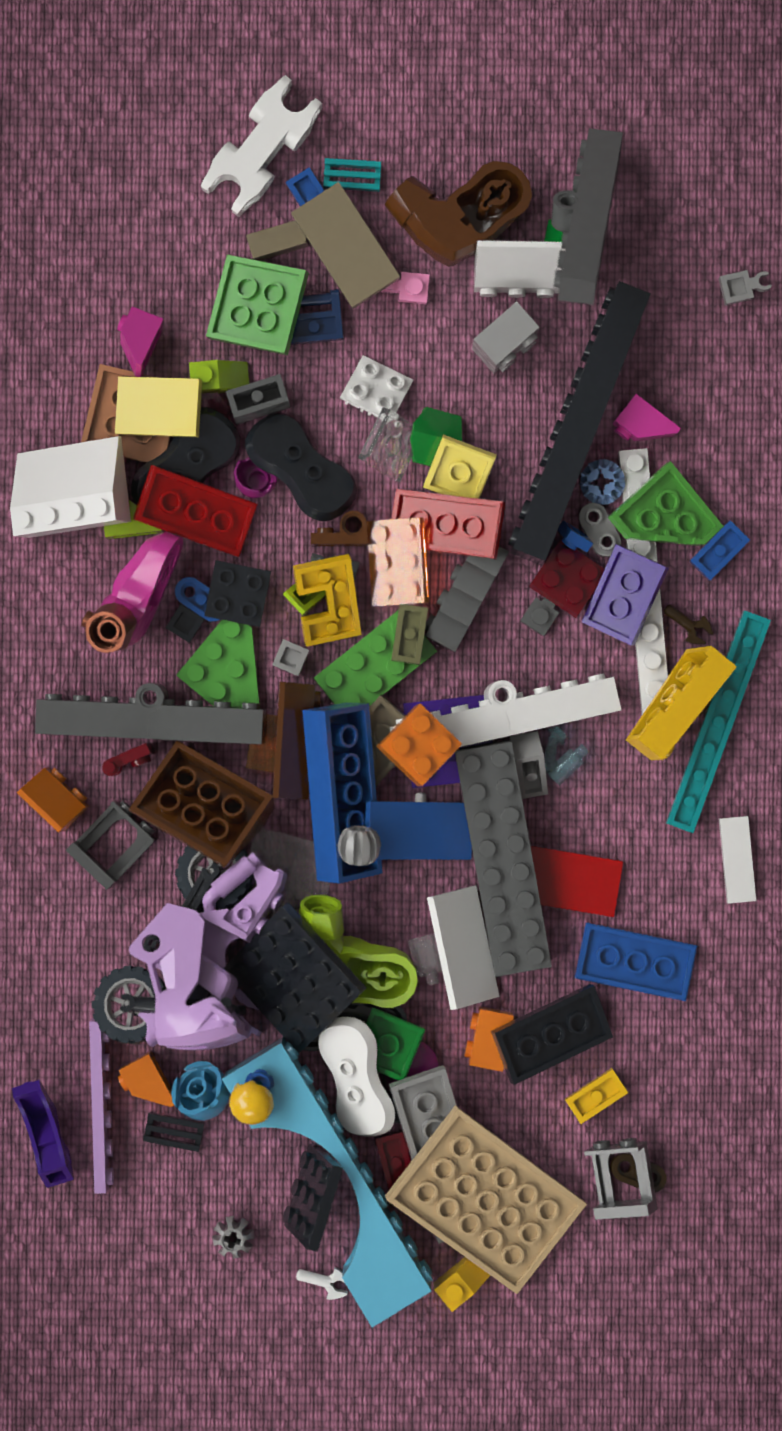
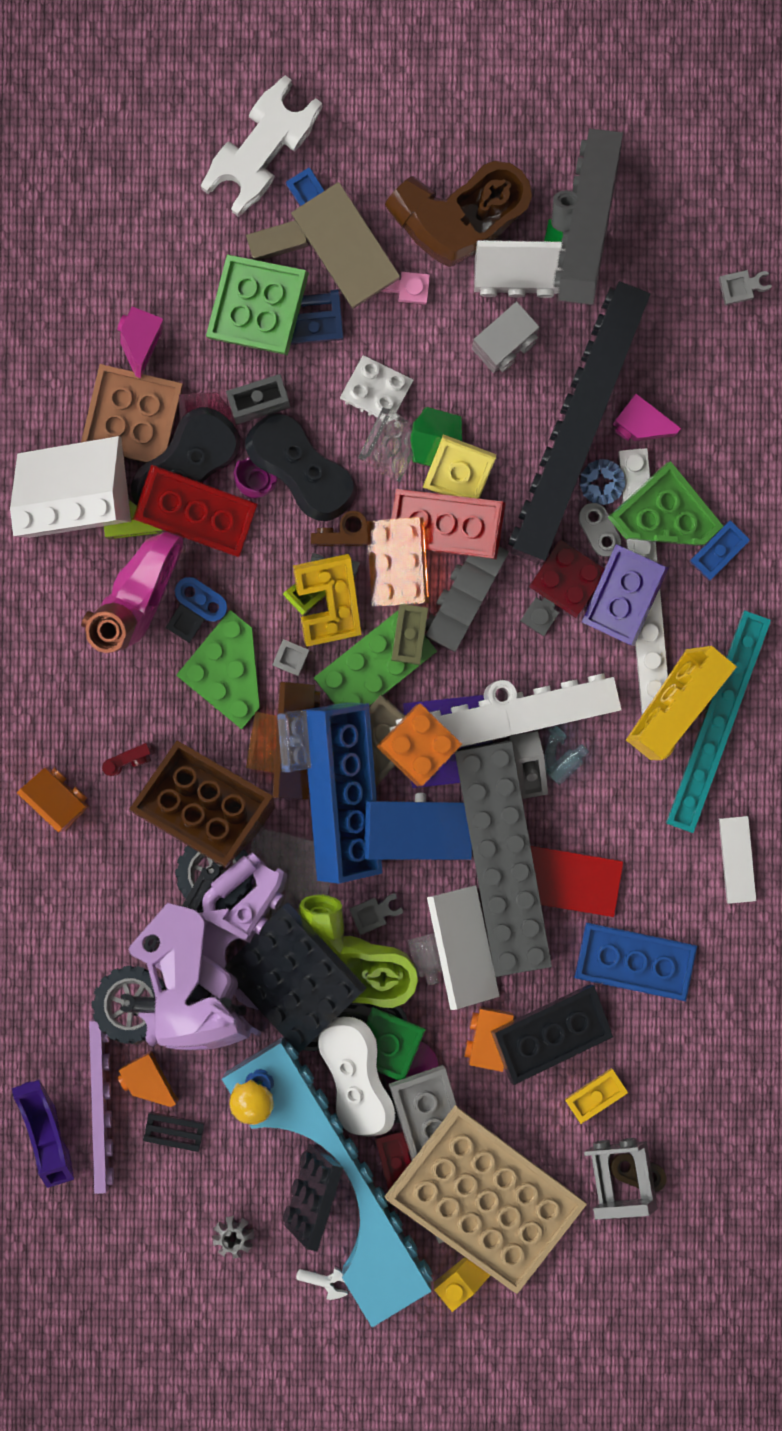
dark grey hinge [35,683,267,744] -> none
dark grey panel [66,800,157,890] -> none
light yellow tile [115,377,202,437] -> none
dark azure cylinder [171,1061,230,1121] -> none
lime slope [189,360,250,395] -> none
black hinge [204,560,271,627] -> none
teal tile [323,158,381,192] -> none
light grey piece [338,826,381,866] -> none
blue plate [558,520,593,552] -> none
dark brown bar [664,604,713,645] -> none
none -> clear plate [277,710,311,772]
none -> dark grey plate [349,893,403,935]

